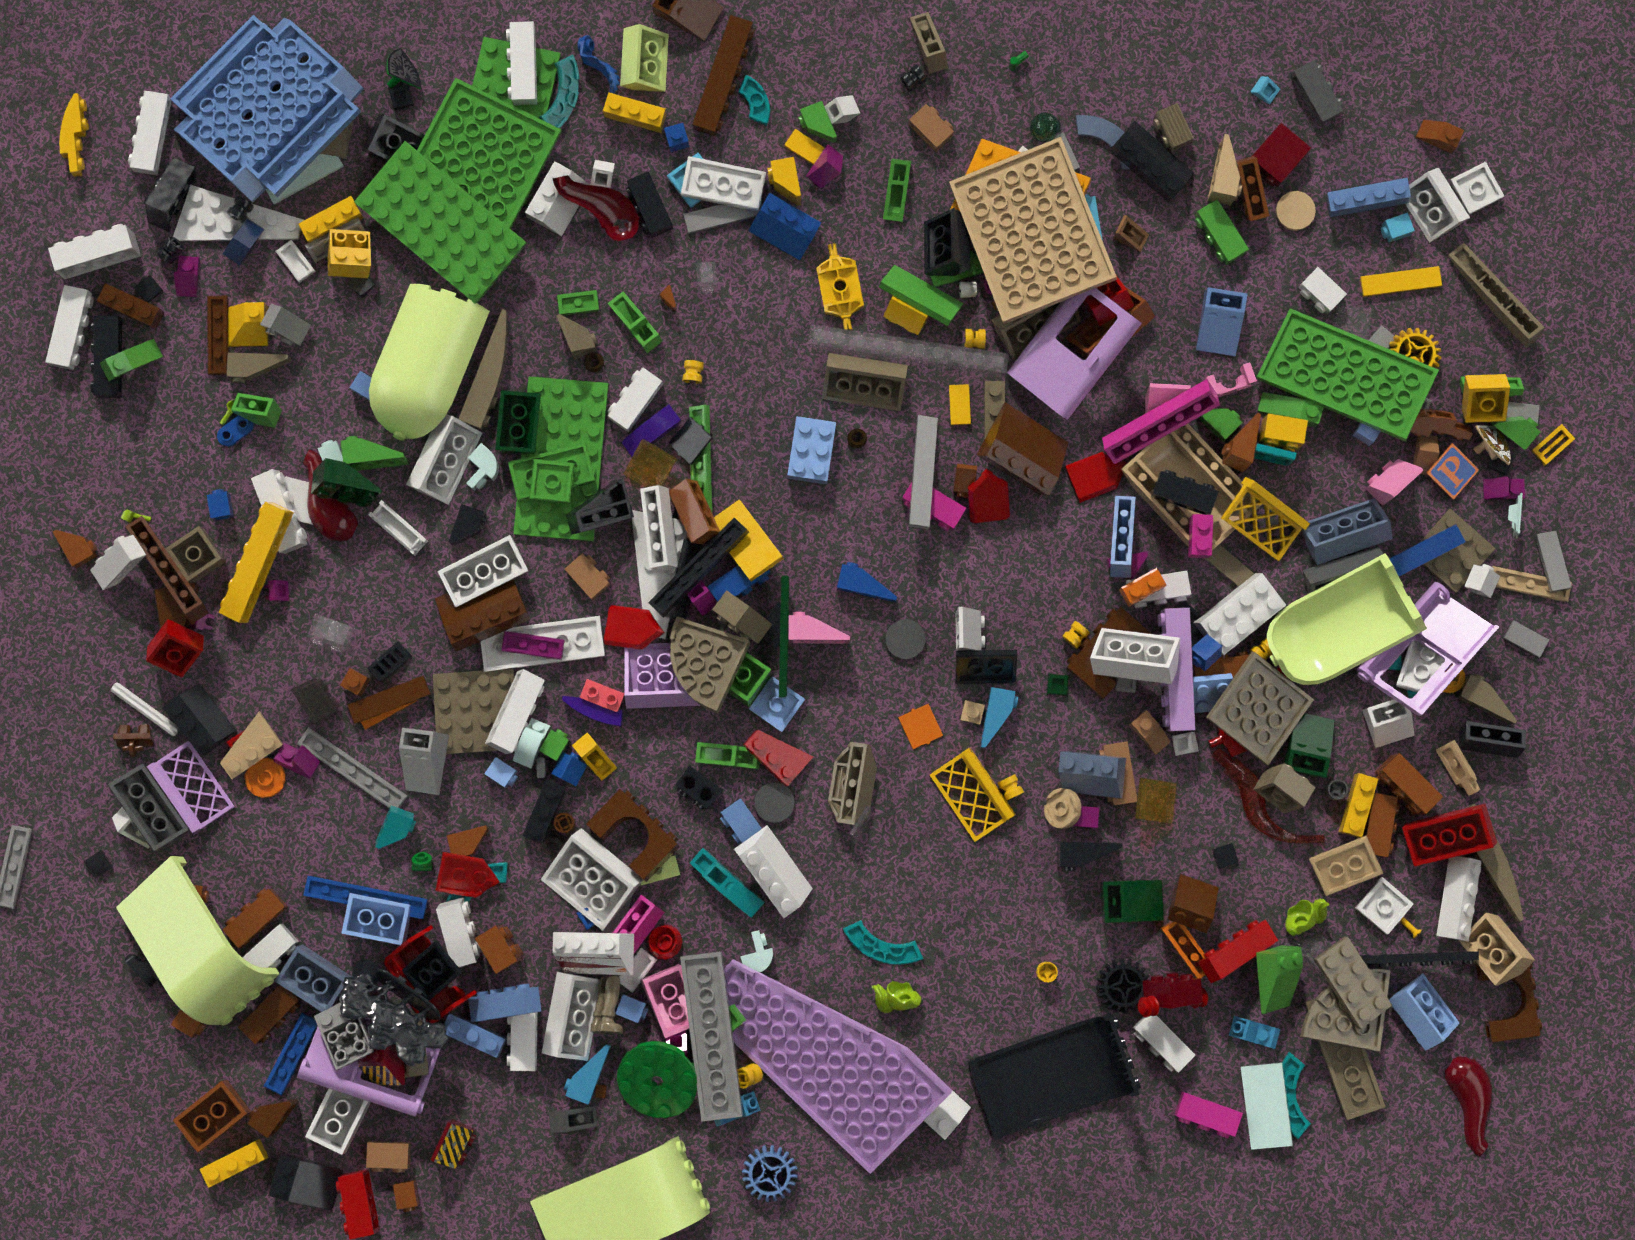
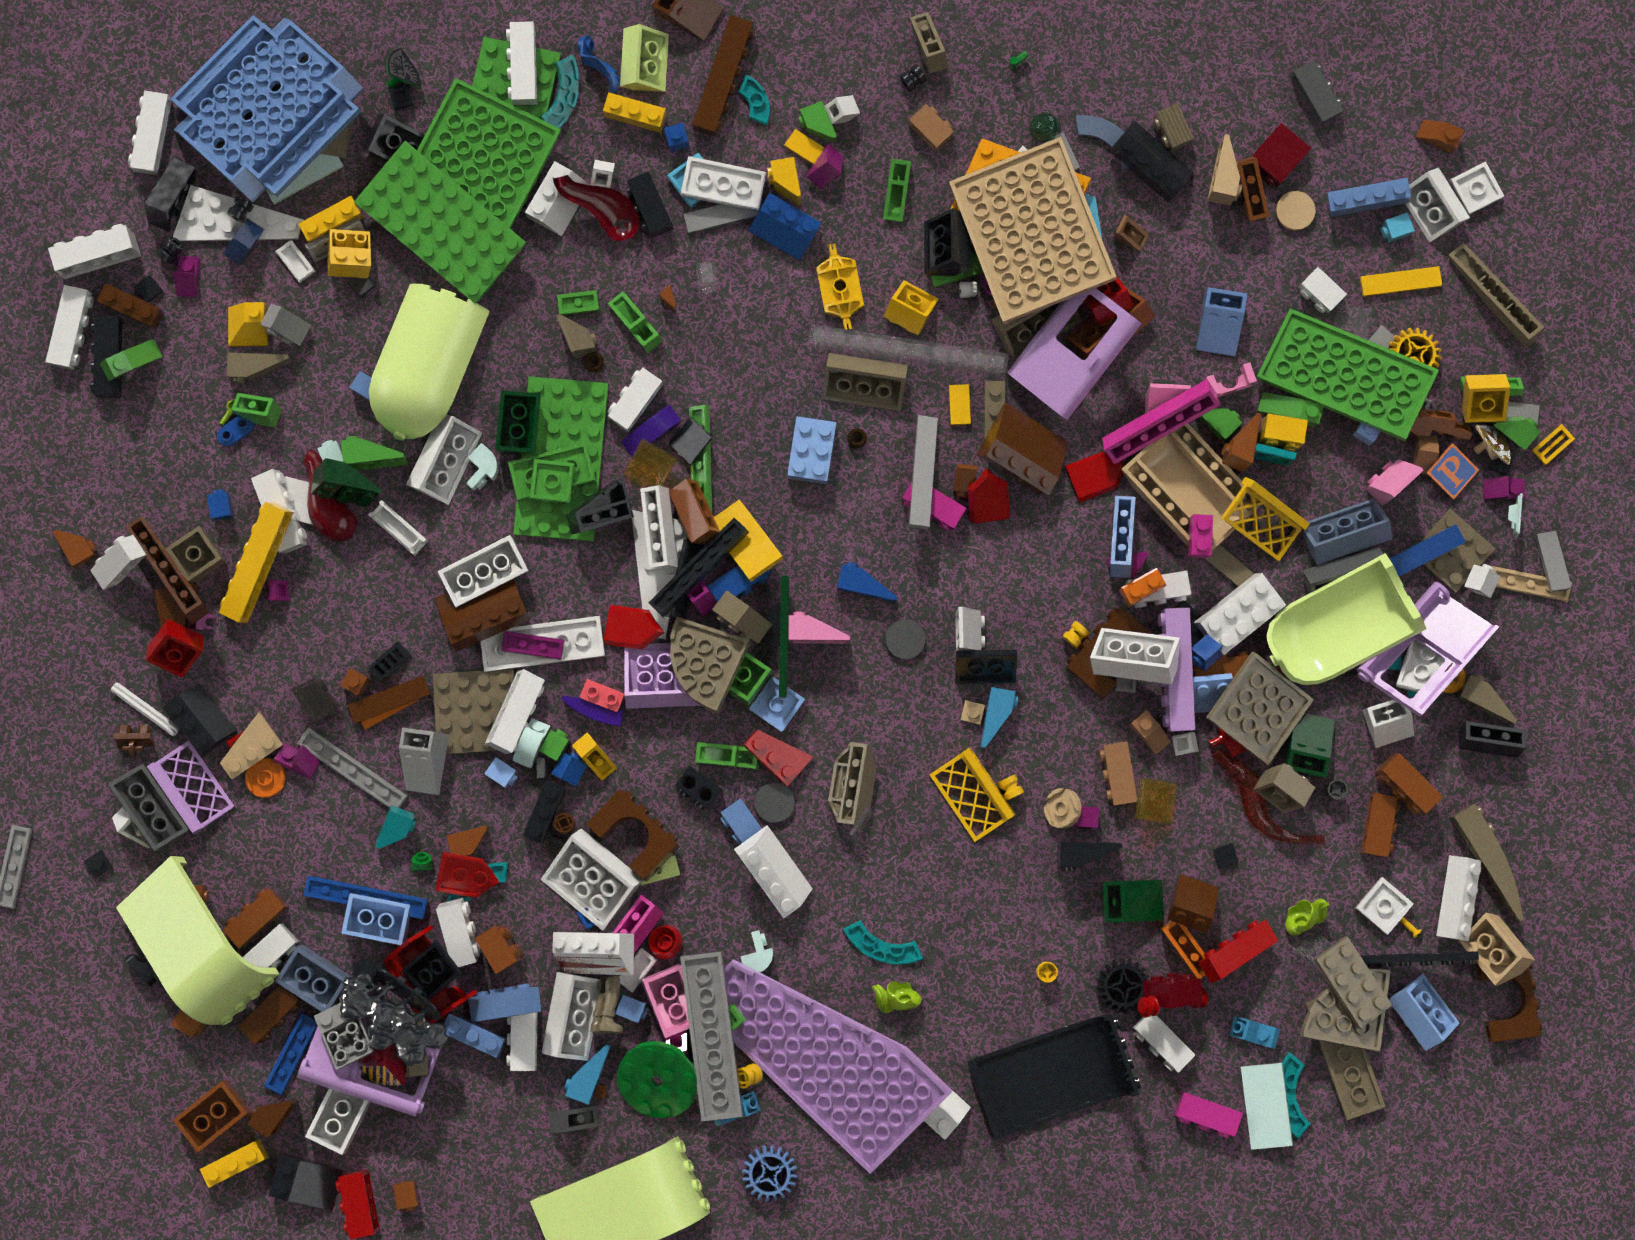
yellow slope [59,93,89,177] -> none
lime hand [121,510,151,523] -> none
reddish brown tile [207,295,229,375] -> none
clear brick [307,614,356,653] -> none
medium nougat brick [366,1141,411,1172] -> none
slope [430,1119,476,1169] -> none
black slope [449,504,488,546] -> none
dark tan slope [459,309,508,431] -> none
medium nougat brick [565,553,610,601] -> none
yellow wheel [682,360,704,384] -> none
teal slope [690,848,765,918] -> none
bright green tile [879,265,964,326] -> none
orange piece [898,704,943,749] -> none
yellow wheel [965,329,986,349] -> none
dark green tile [1047,674,1069,696] -> none
sand blue slope [1059,751,1126,798] -> none
black brick [1151,470,1219,515] -> none
bright green brick [1194,199,1249,265] -> none
yellow wheel [1249,638,1273,661] -> none
medium azure slope [1251,76,1280,105] -> none
bright green slope [1256,945,1303,1014] -> none
tan tile [1309,836,1383,896] -> none
yellow brick [1338,773,1378,838] -> none
red brick [1402,804,1497,866] -> none
tan hinge [1436,740,1480,796] -> none
dark red animal [1445,1056,1492,1157] -> none
light grey tile [1503,620,1549,658] -> none

